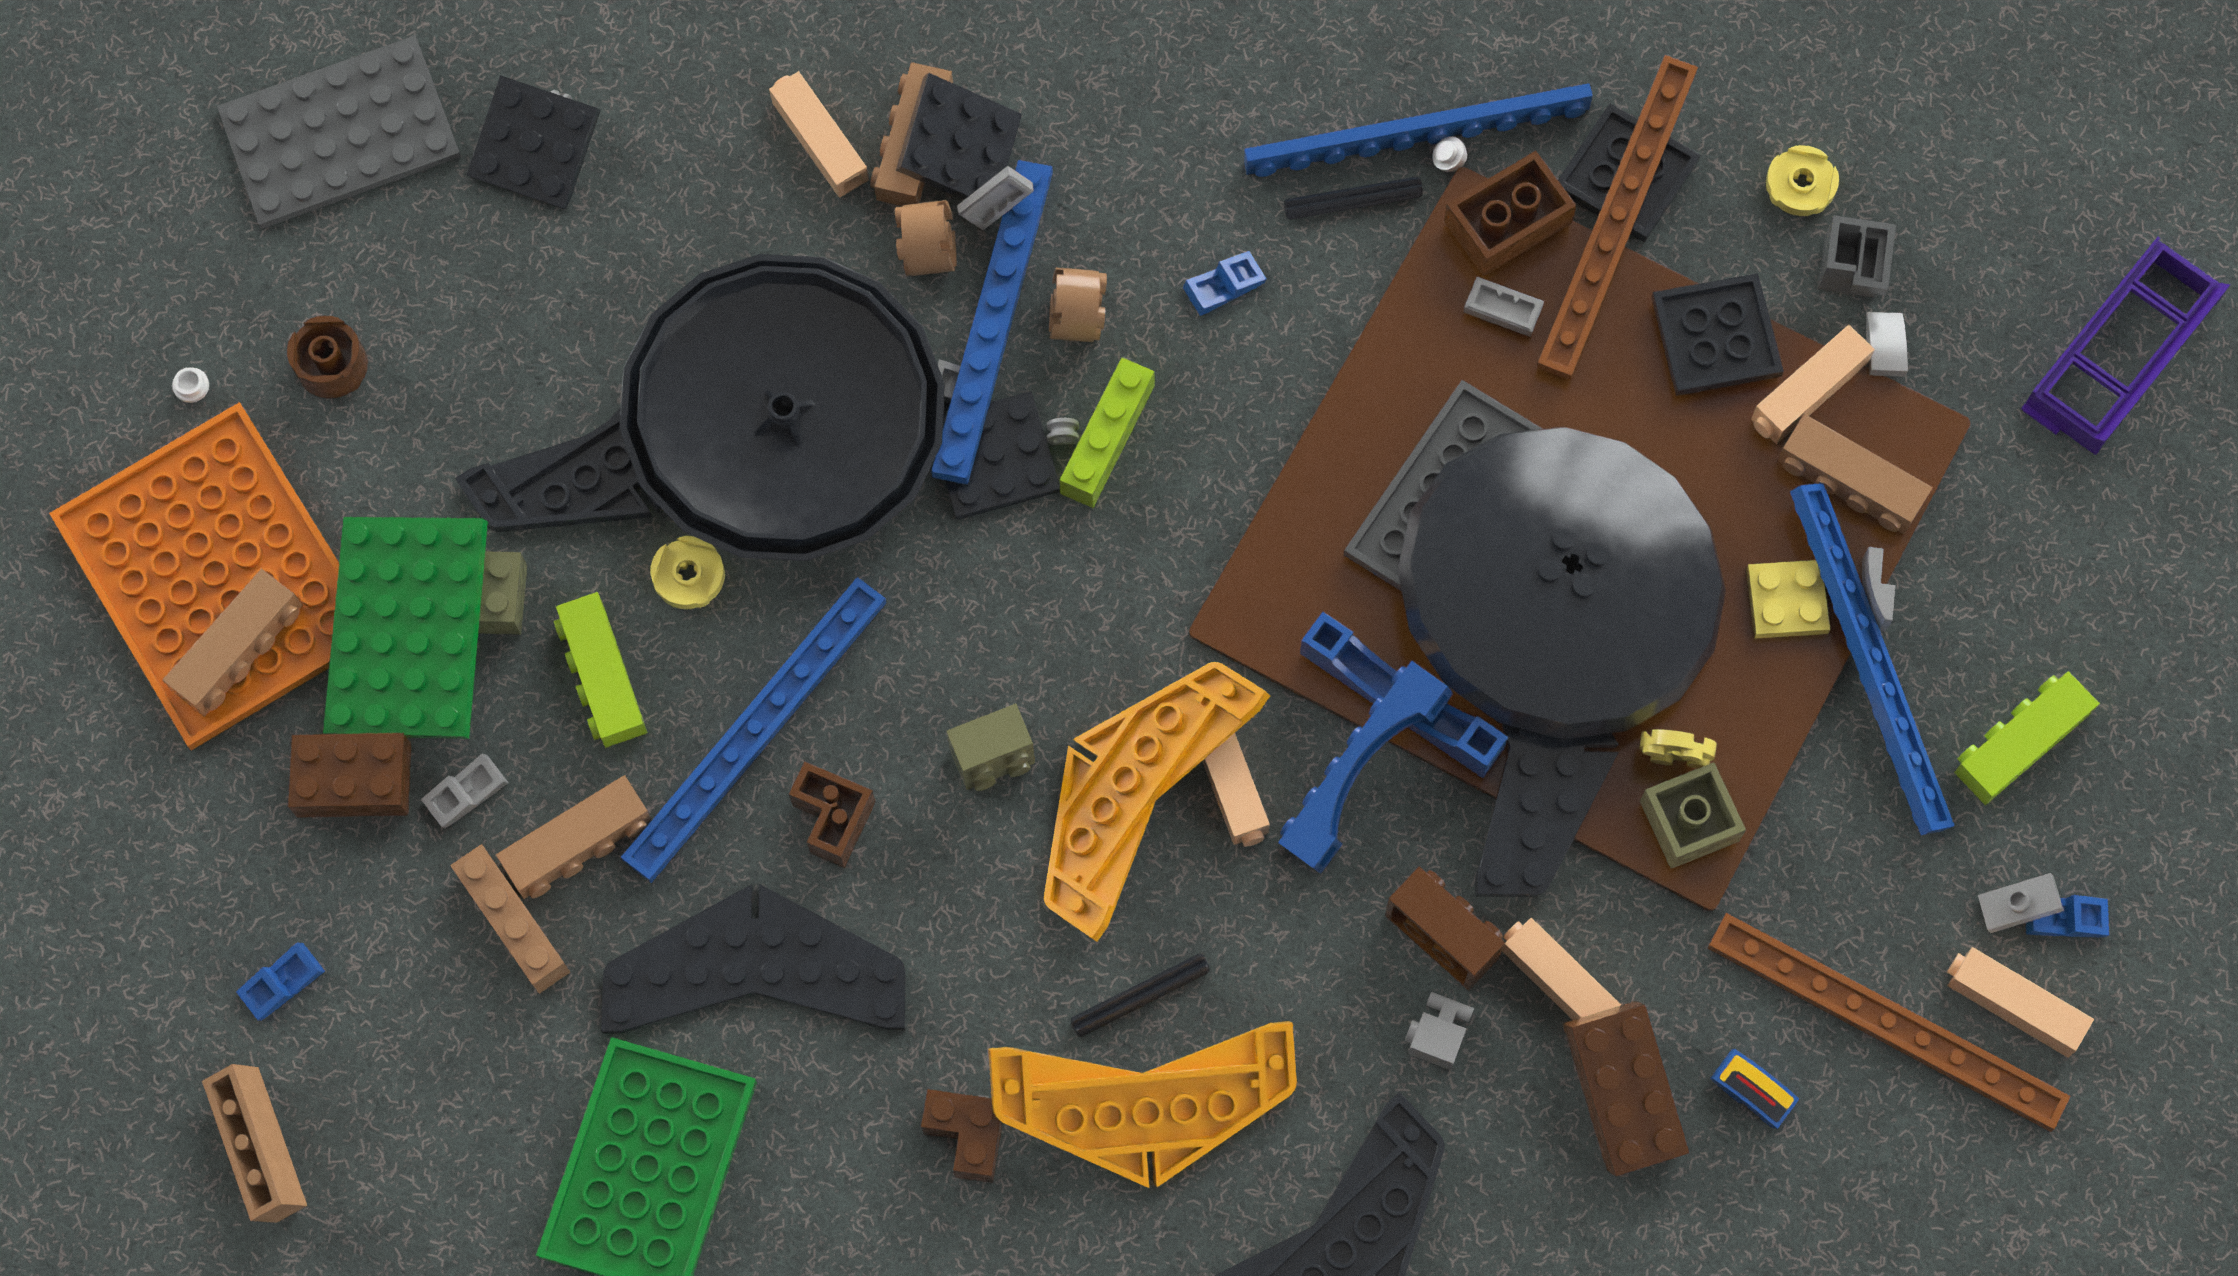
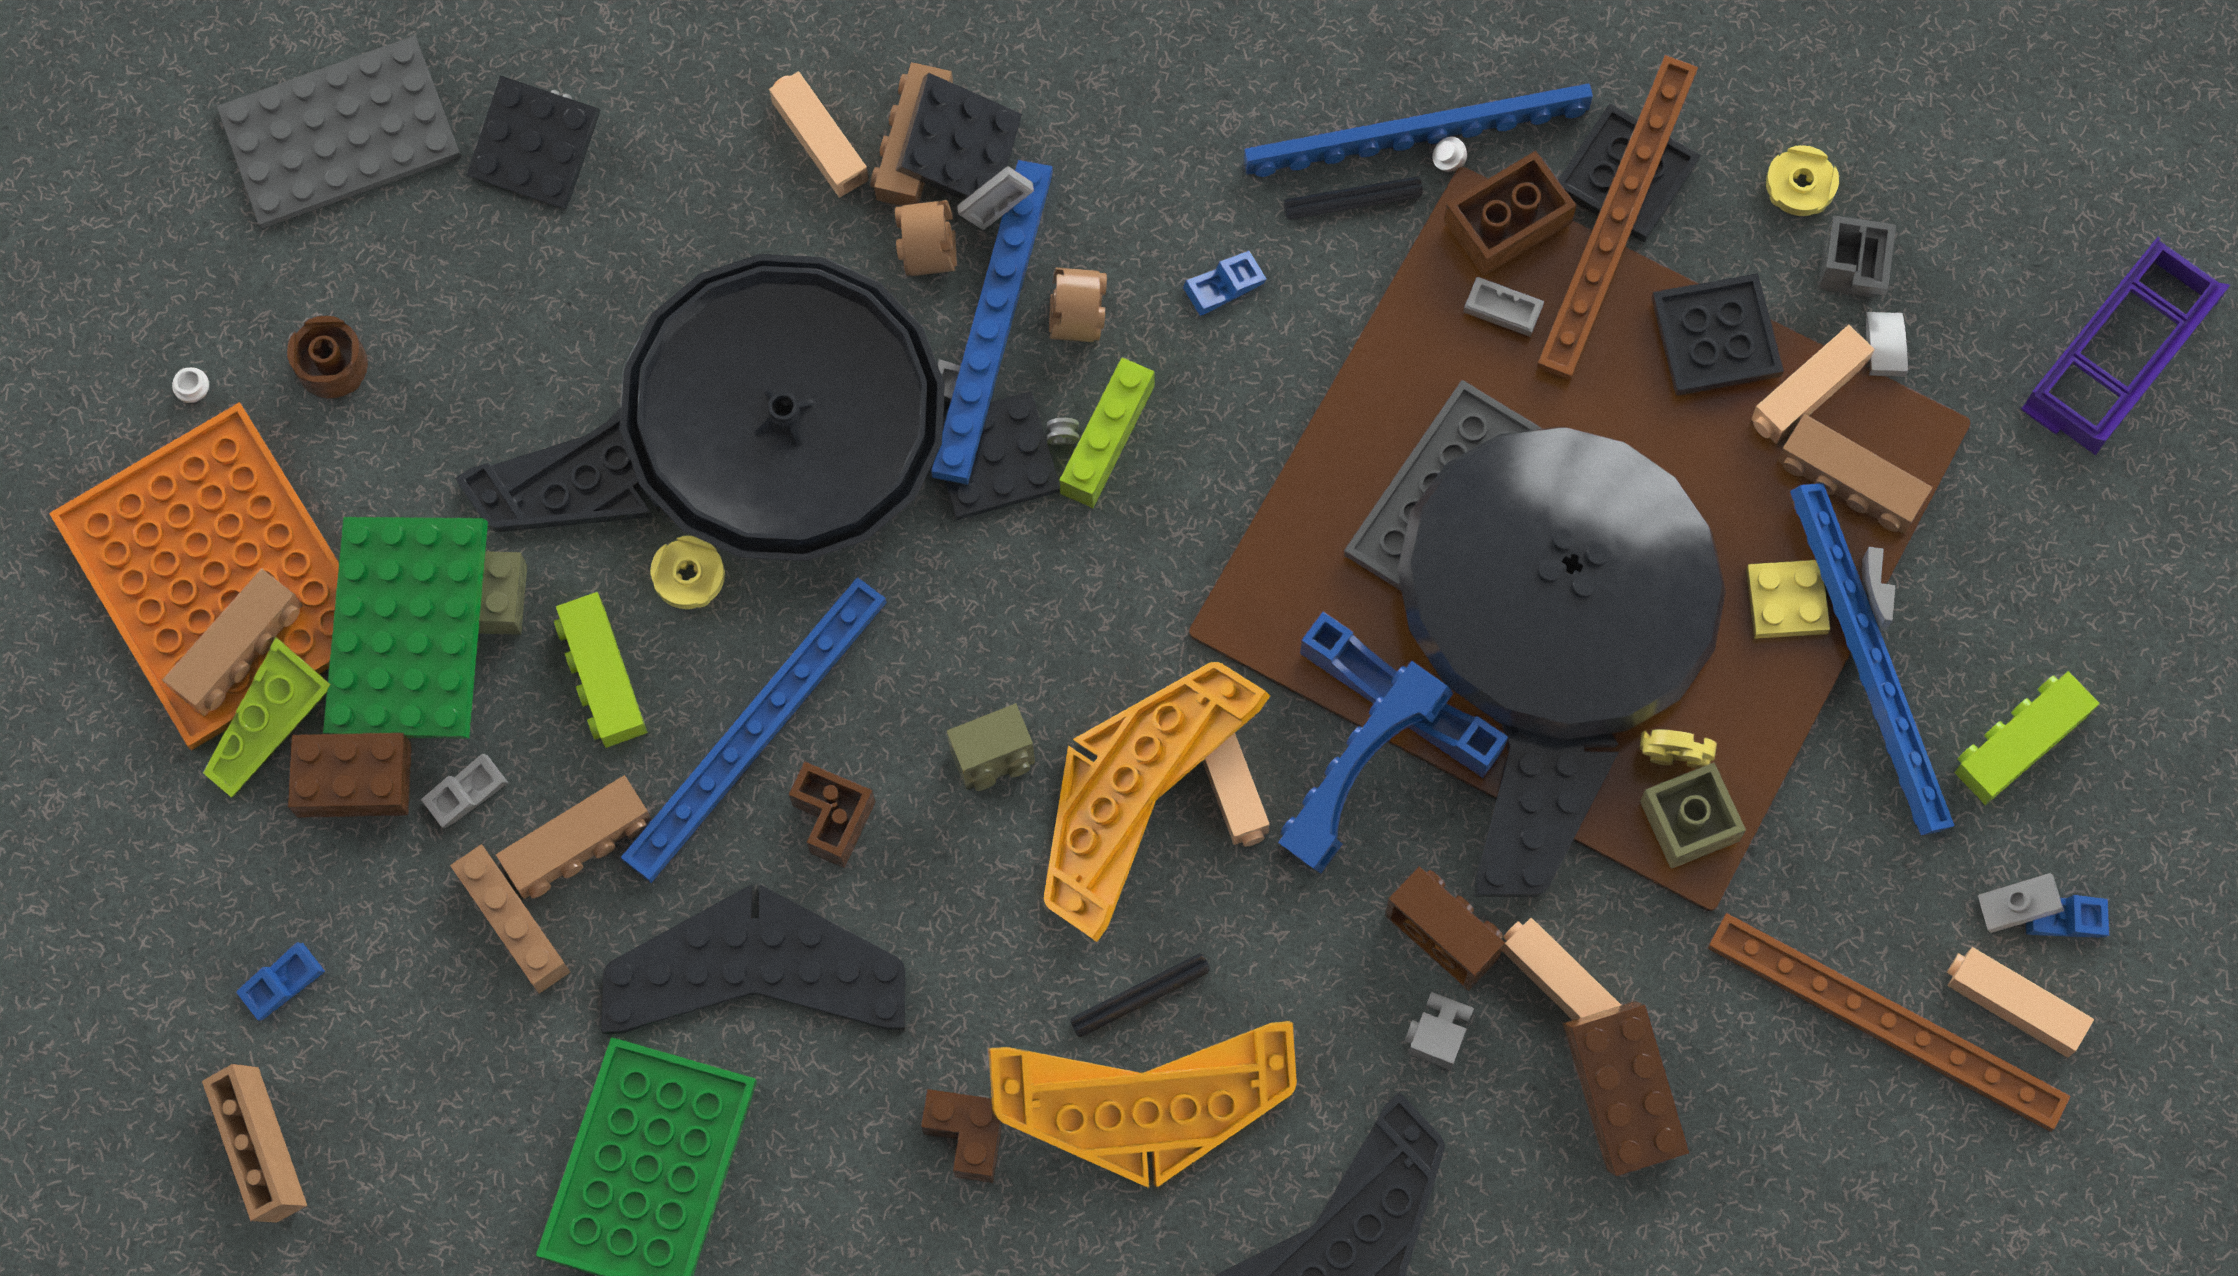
slope [1710,1049,1799,1129] -> none
none -> lime wing [203,637,330,798]

